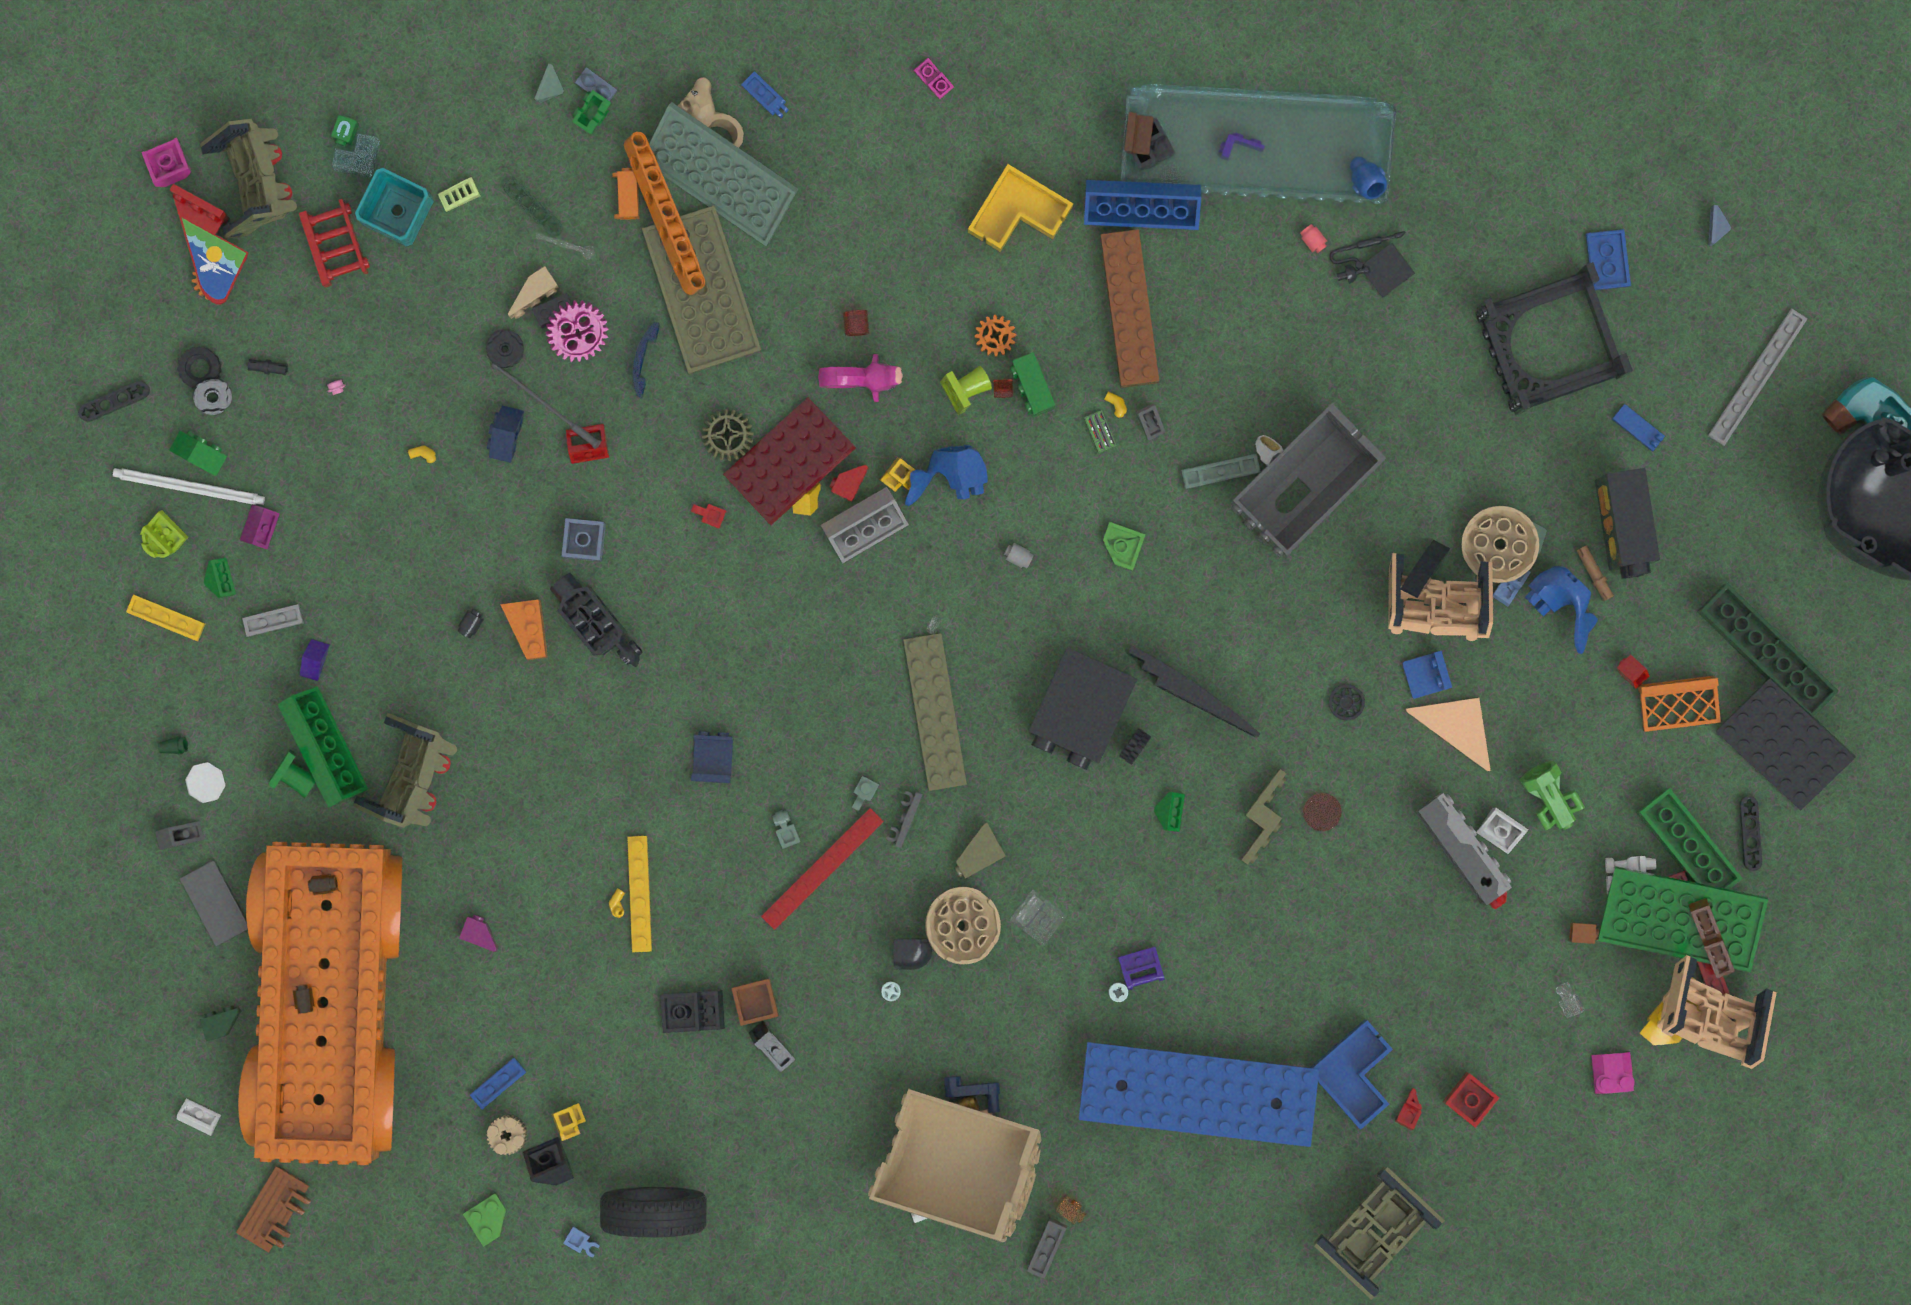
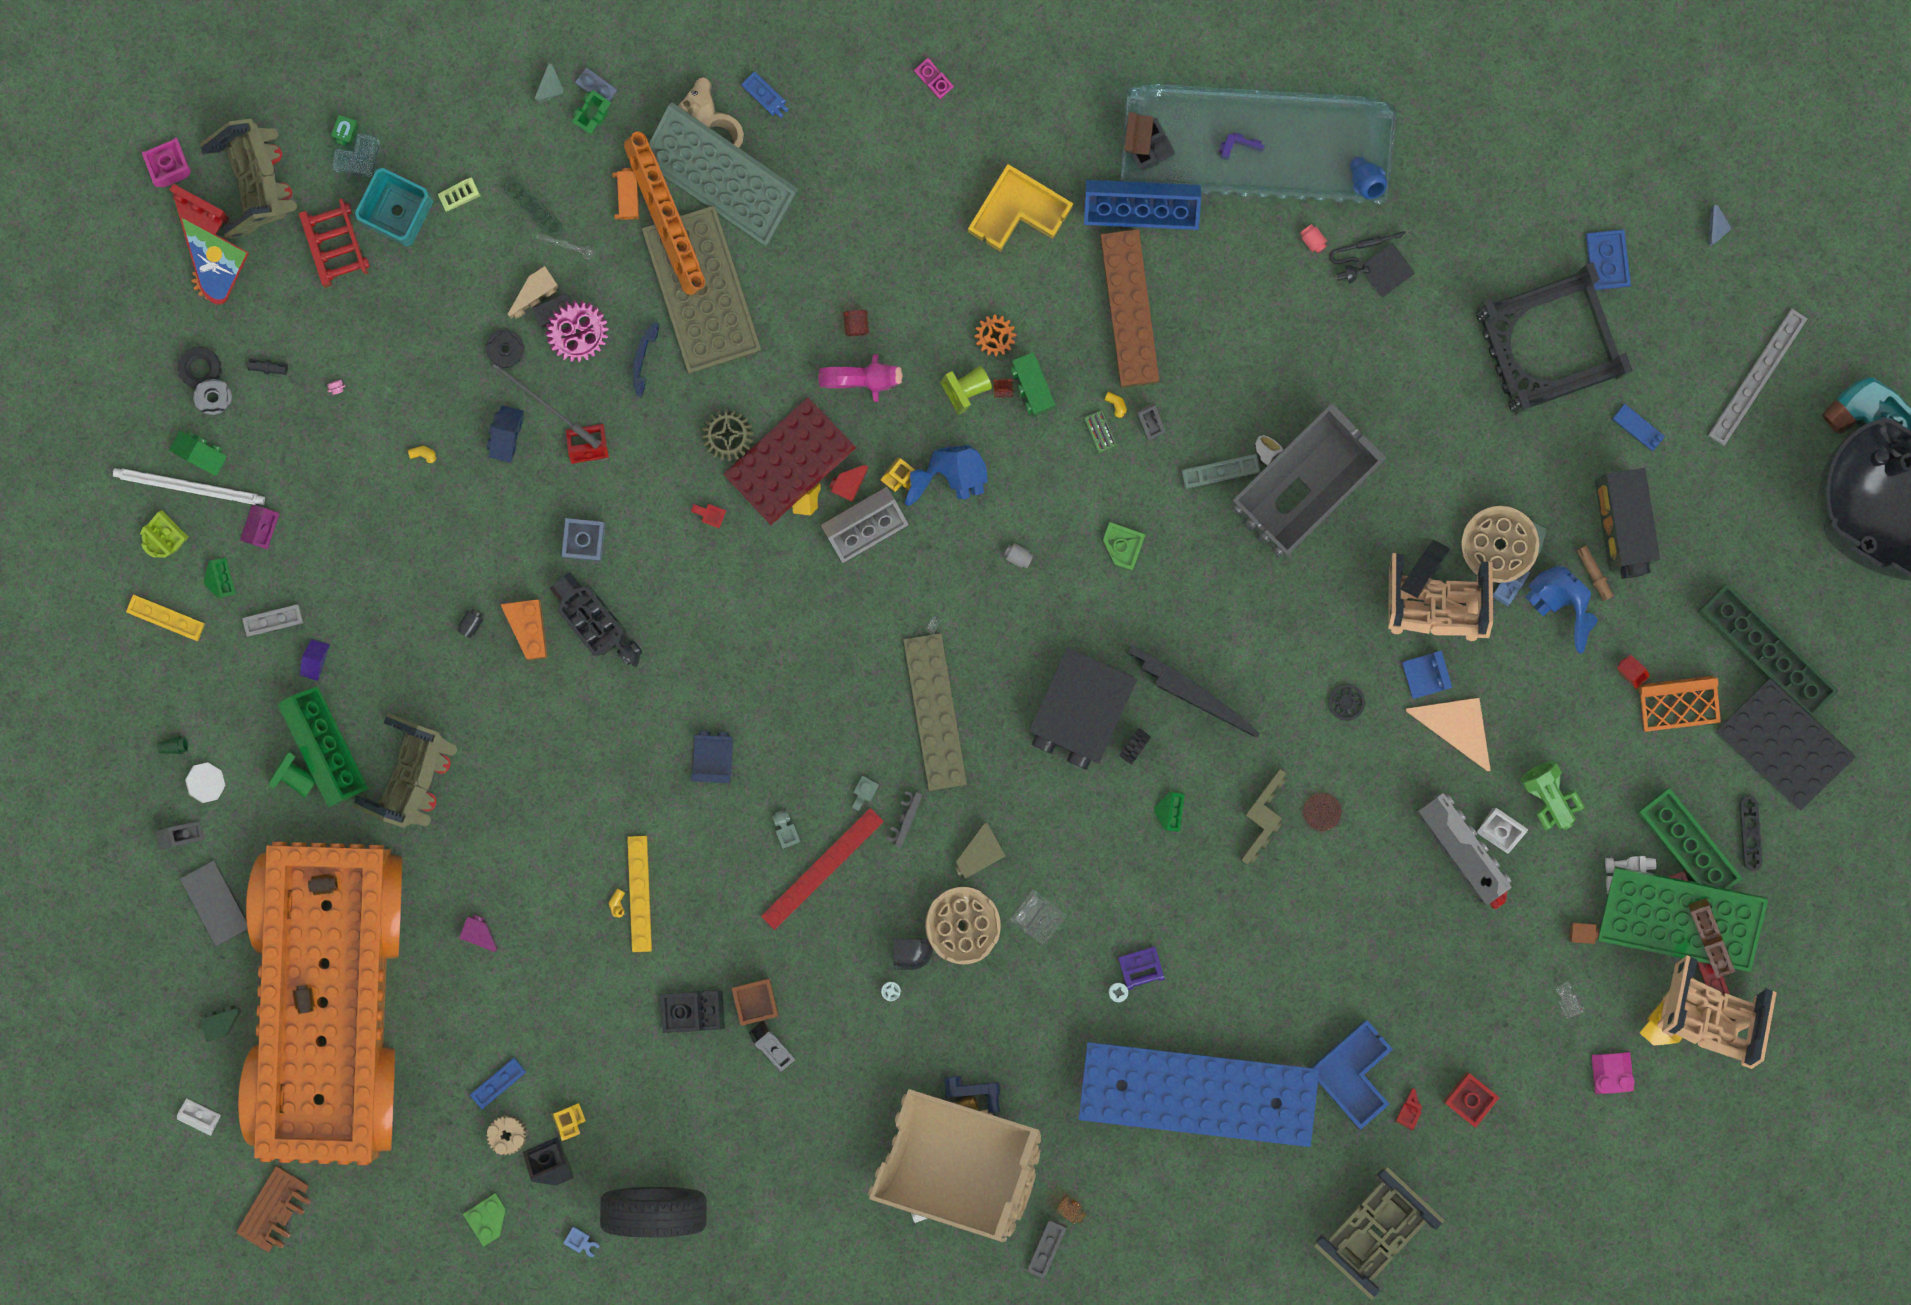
black beam [78,381,150,422] -> none

